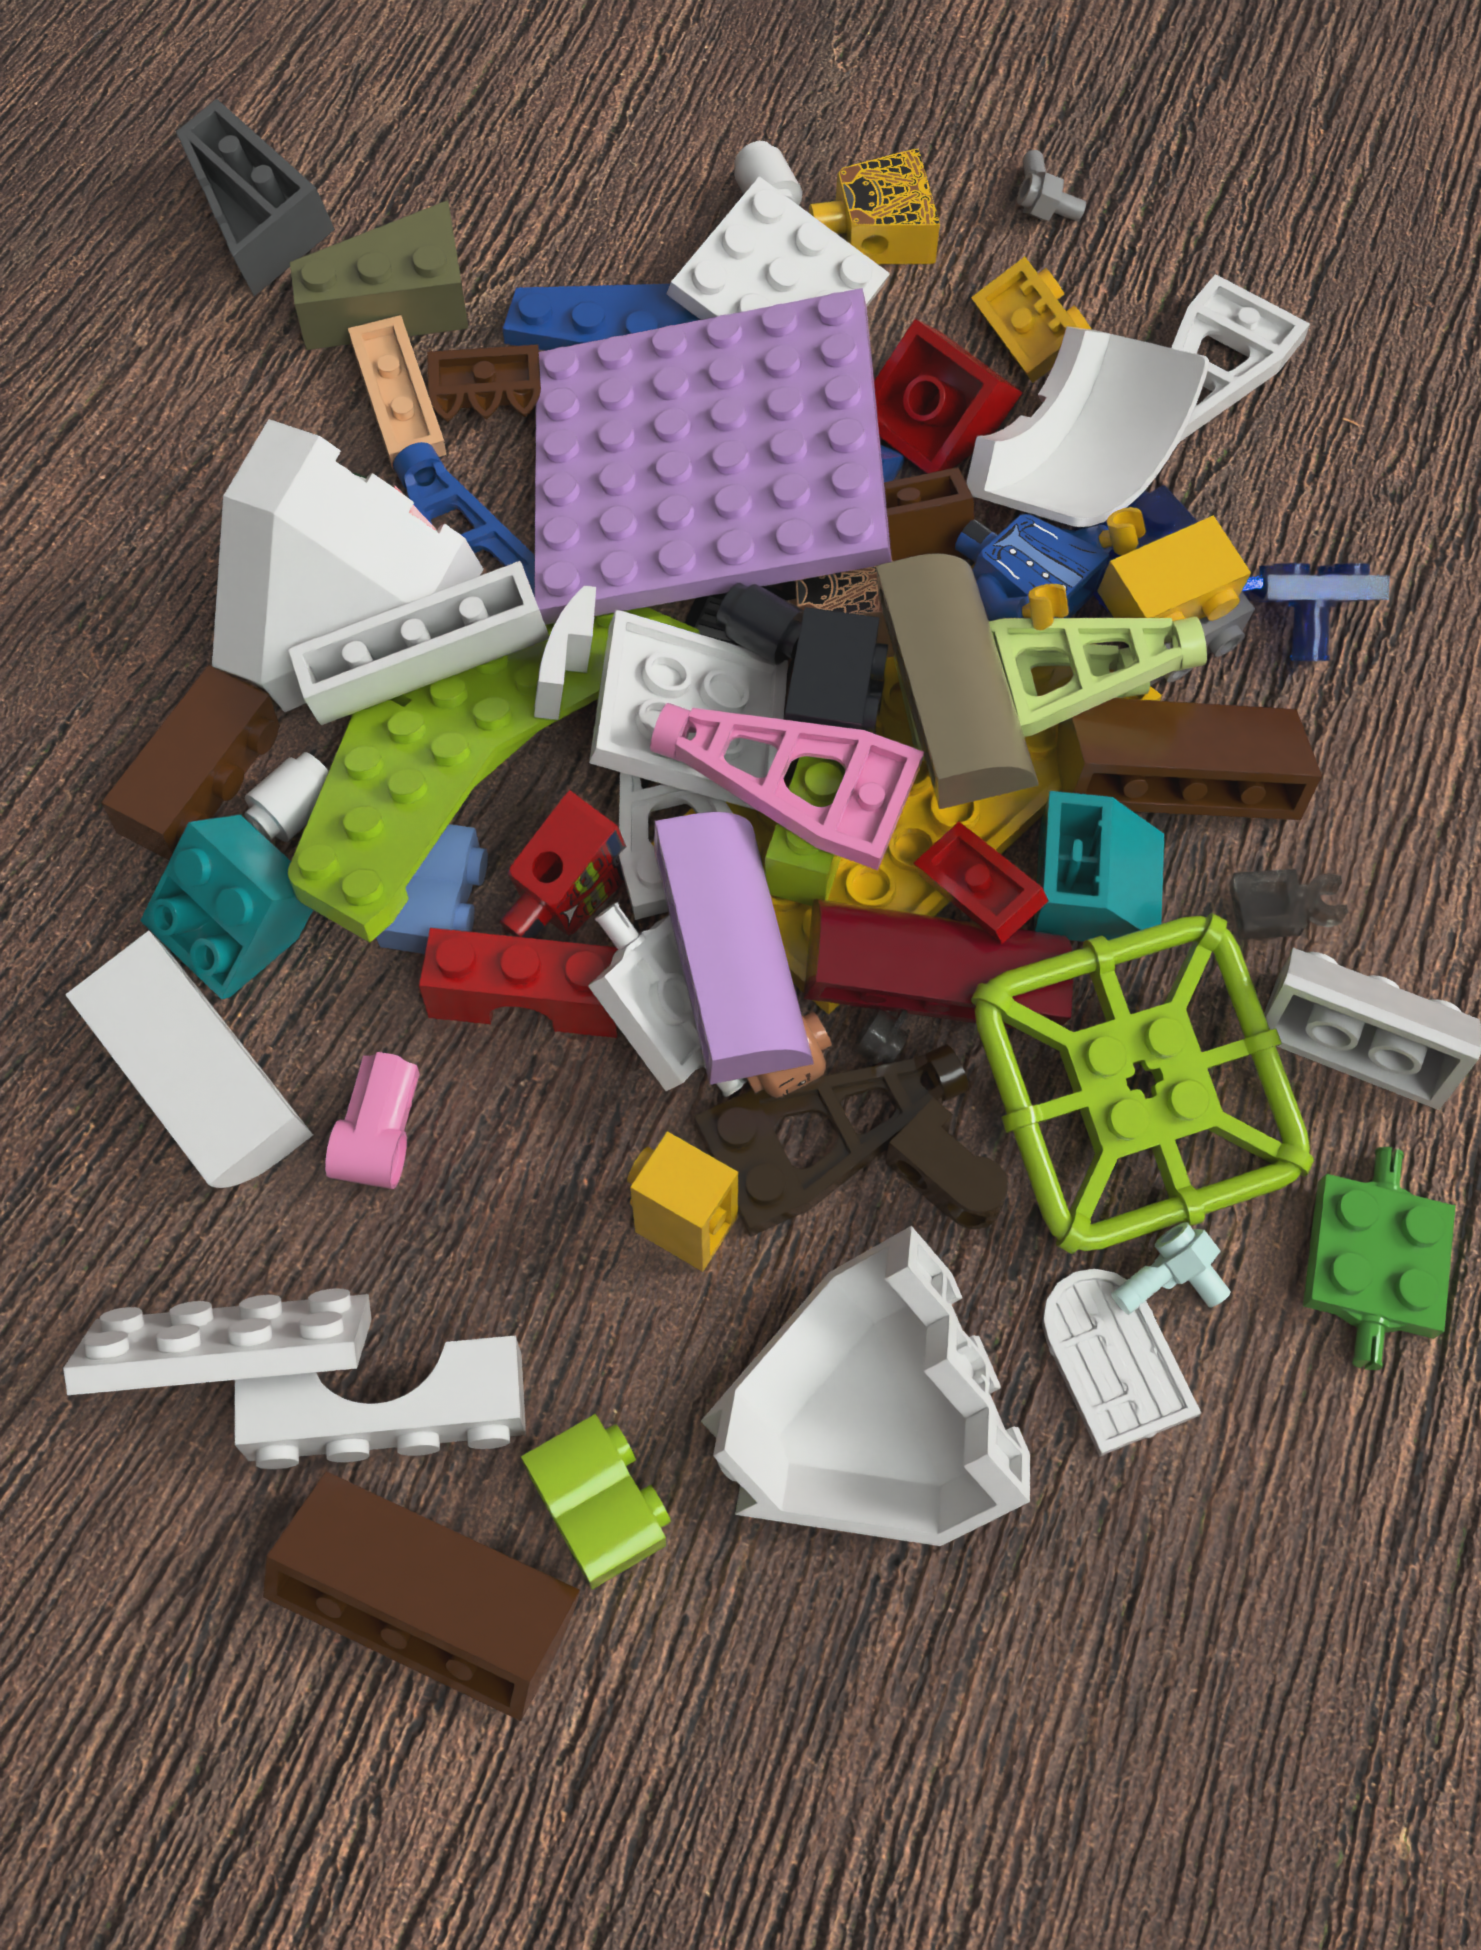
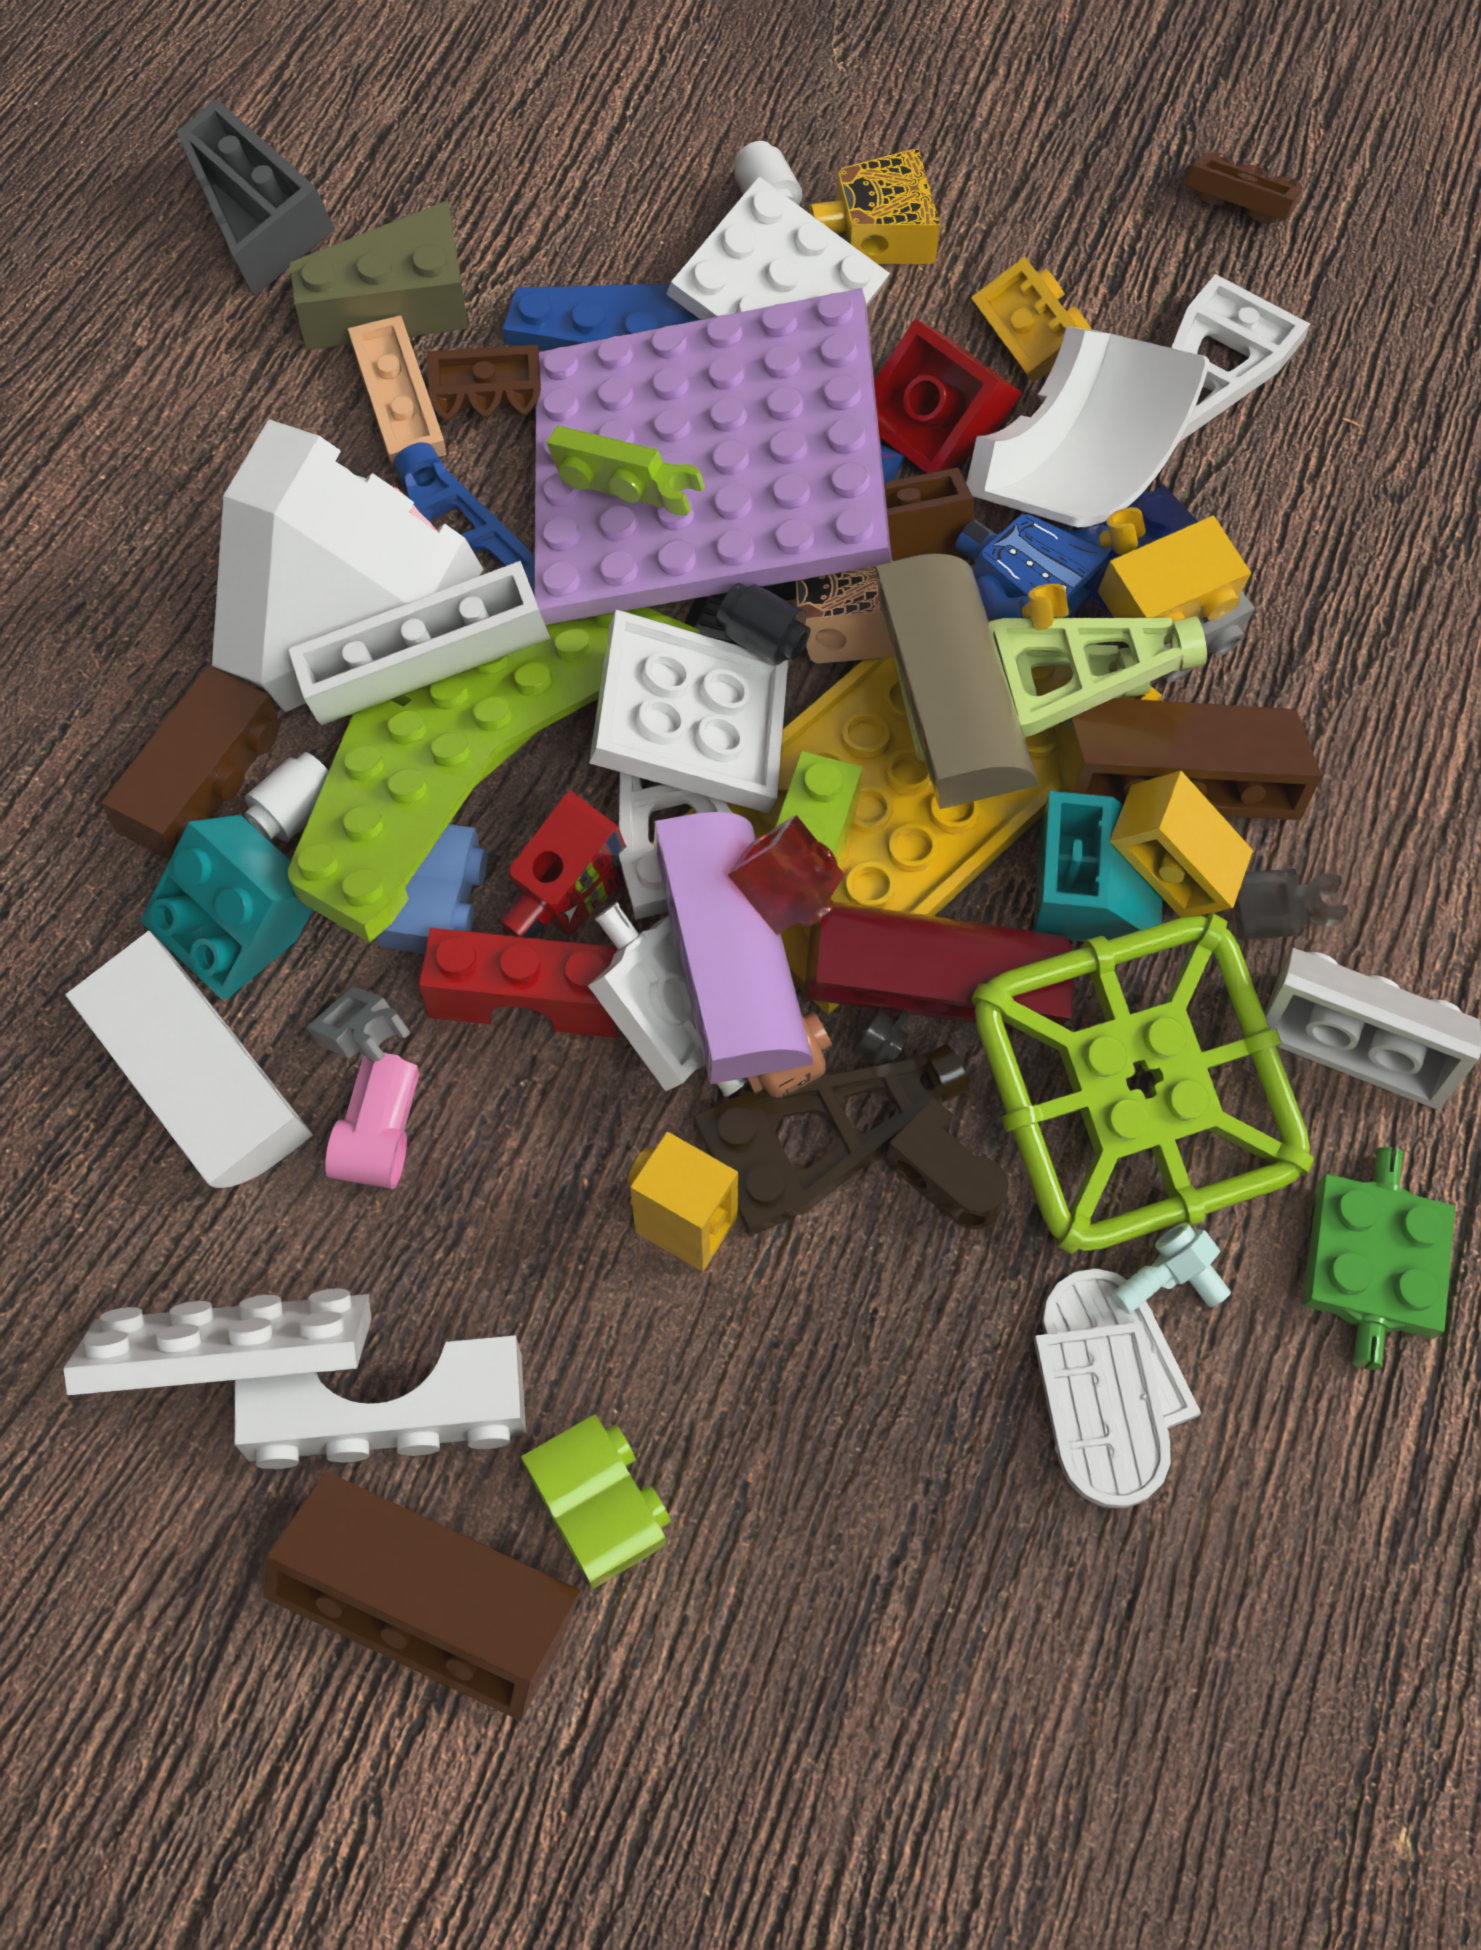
white slope [534,586,596,720] -> none
bright pink plate [650,703,924,870] -> none
white panel [701,1226,1030,1546] -> none
black brick [784,607,889,780] -> none
red plate [913,821,1049,944] -> none
light grey piece [1017,150,1086,222] -> none
clear blue plate [1242,563,1390,661] -> none
none -> light grey plate [306,986,410,1061]
none -> lime plate [546,425,705,515]
none -> clear red brick [728,815,845,935]
none -> white window [1034,1321,1171,1509]
none -> yellow brick [1109,771,1253,918]
none -> reddish brown plate [1185,153,1303,223]

